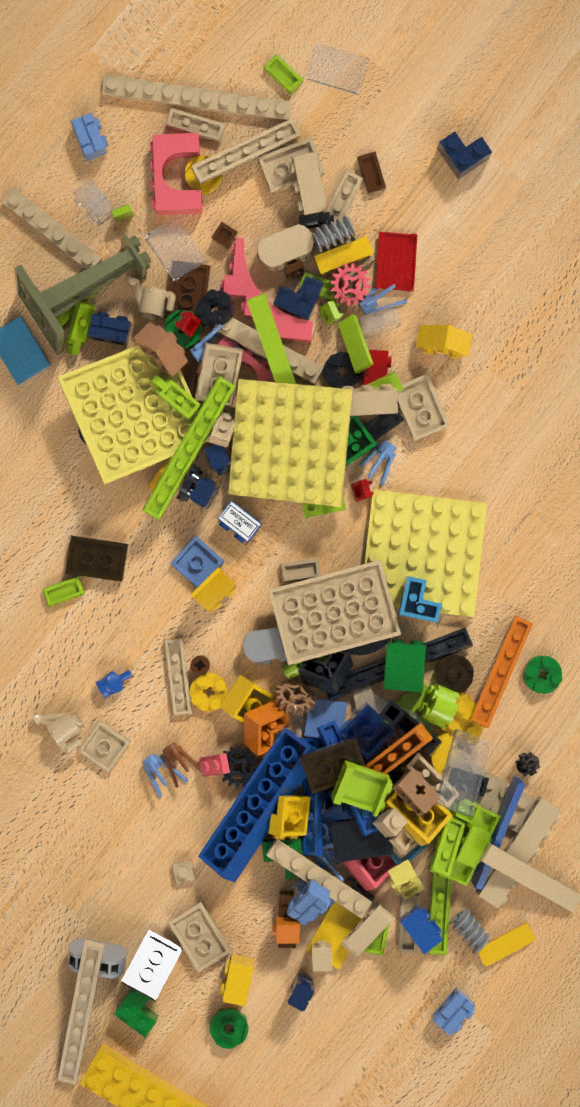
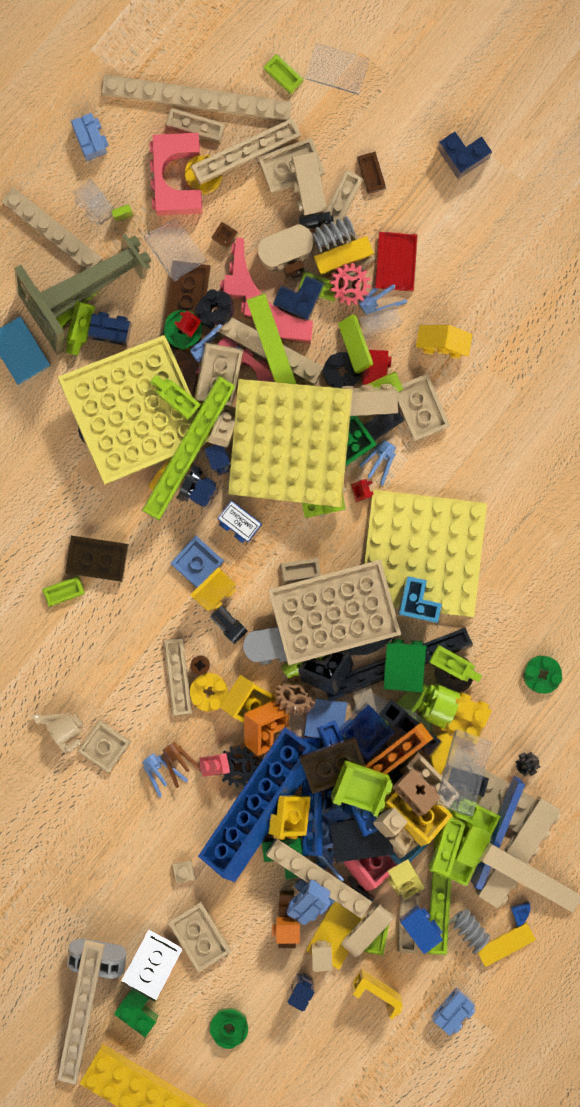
blue piece [96,670,133,699] -> none
tan piece [128,277,176,321] -> none
nougat brick [133,322,188,377] -> none
yellow brick [220,954,255,1007] -> none
lime tile [318,300,344,326] -> none
orange plate [470,615,533,728] -> none
none -> black piece [210,605,248,645]
none -> yellow panel [351,968,403,1020]
none -> lime hinge [429,645,482,683]
none -> blue tile [510,901,531,927]

